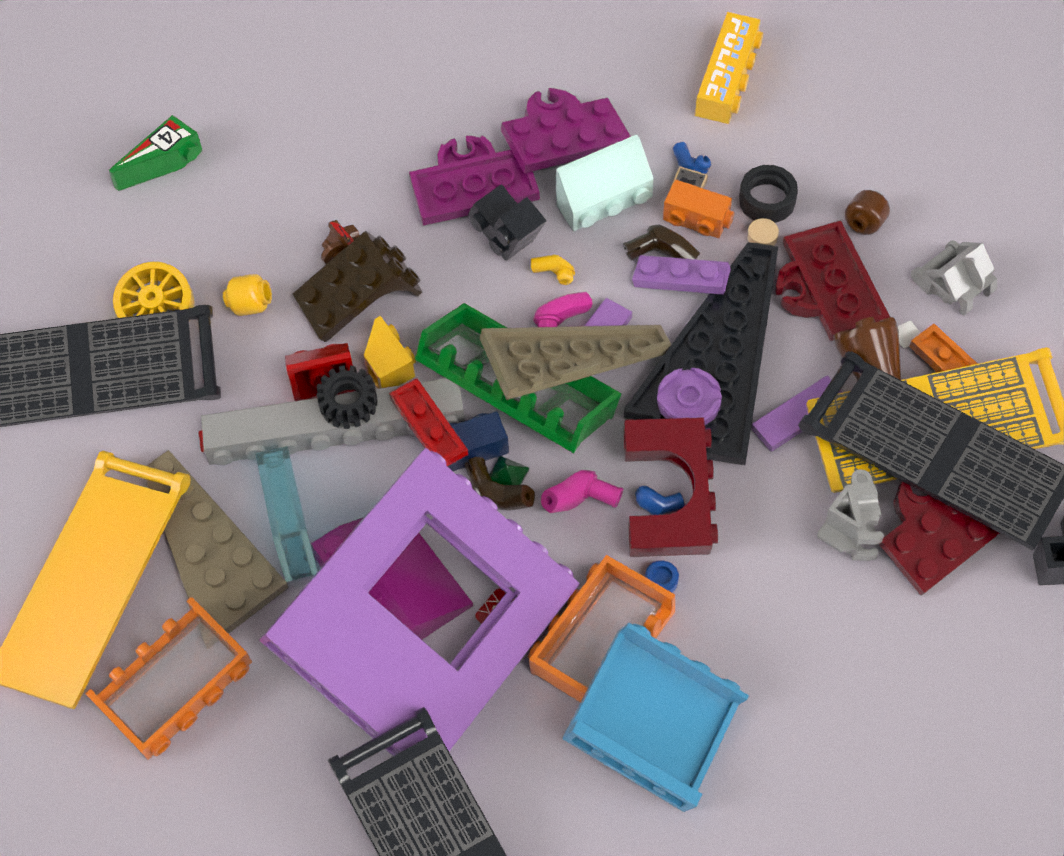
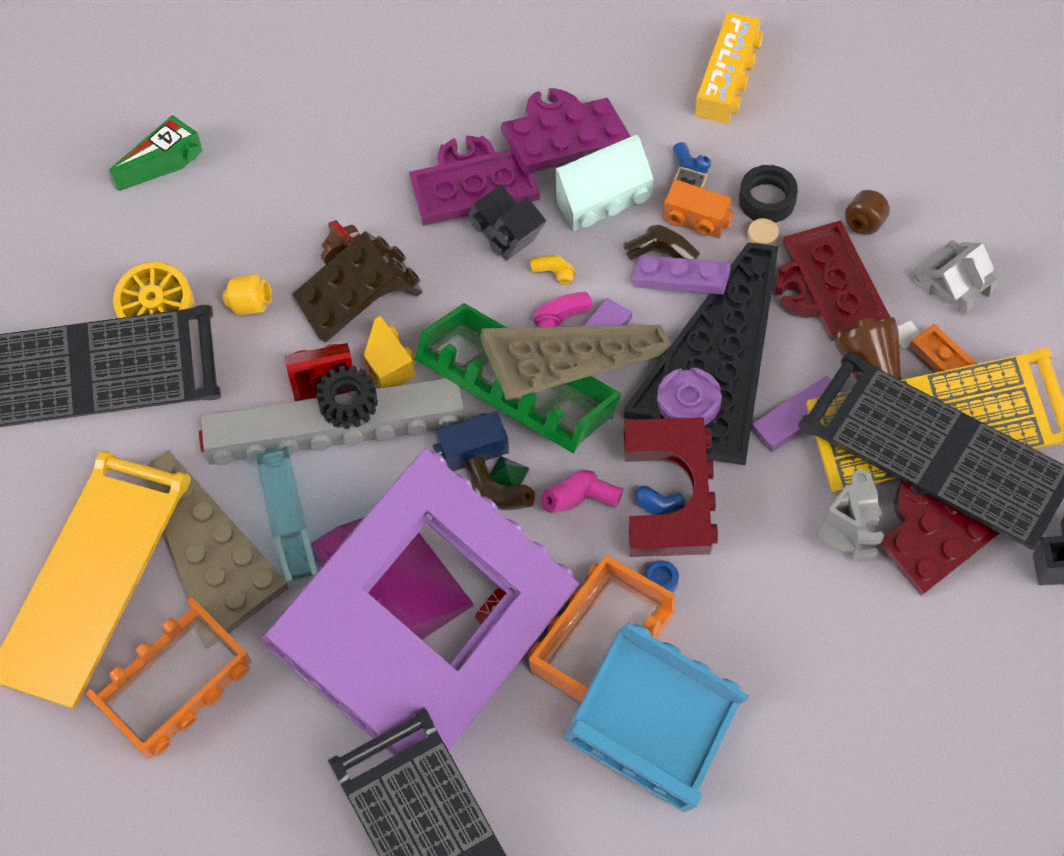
red tile [389,378,468,466] -> none

